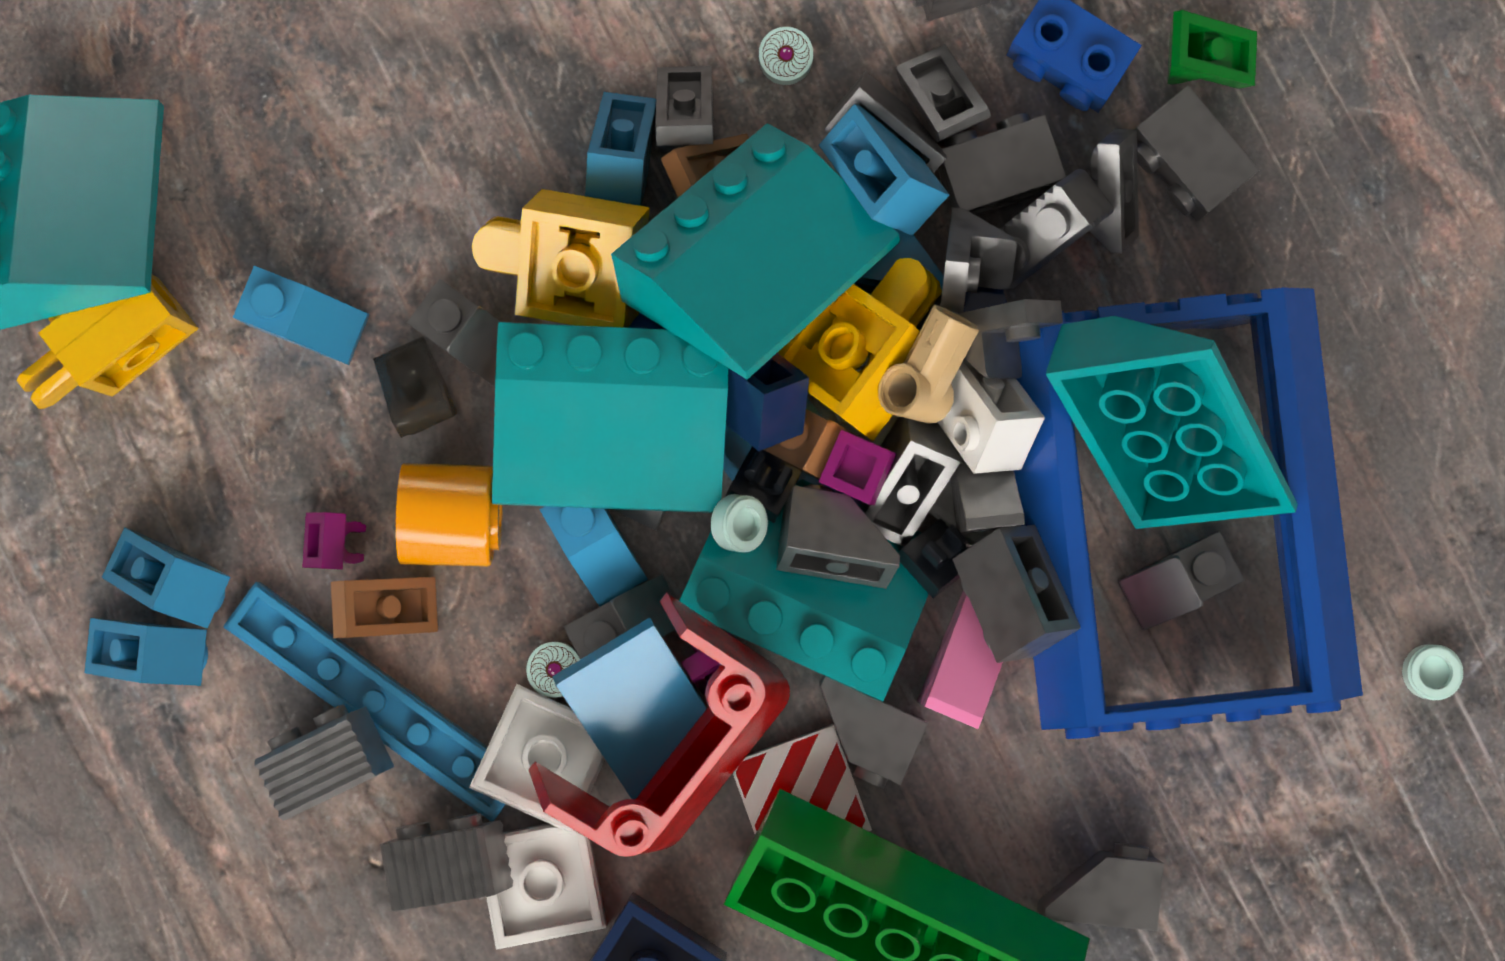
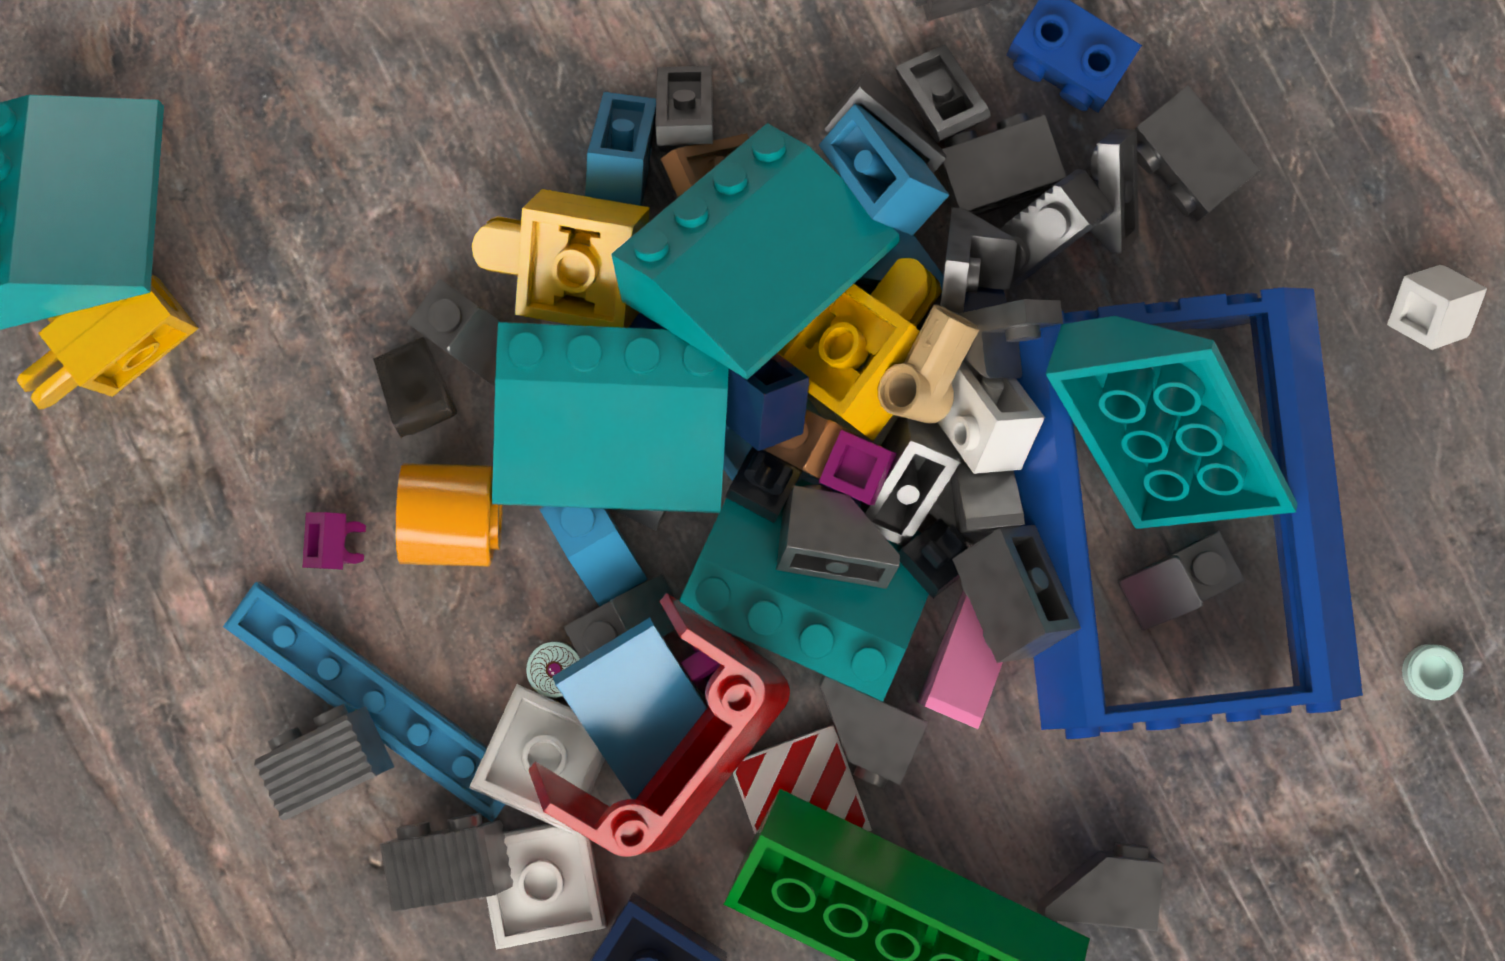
dark azure slope [84,618,208,686] -> none
dark azure slope [102,527,231,629] -> none
dark azure slope [233,266,369,365] -> none
medium nougat slope [331,577,438,639] -> none
light aqua tile [711,494,768,553] -> none
light aqua tile [759,27,813,85] -> none
green slope [1167,10,1257,89] -> none
none -> white panel [1387,265,1487,350]

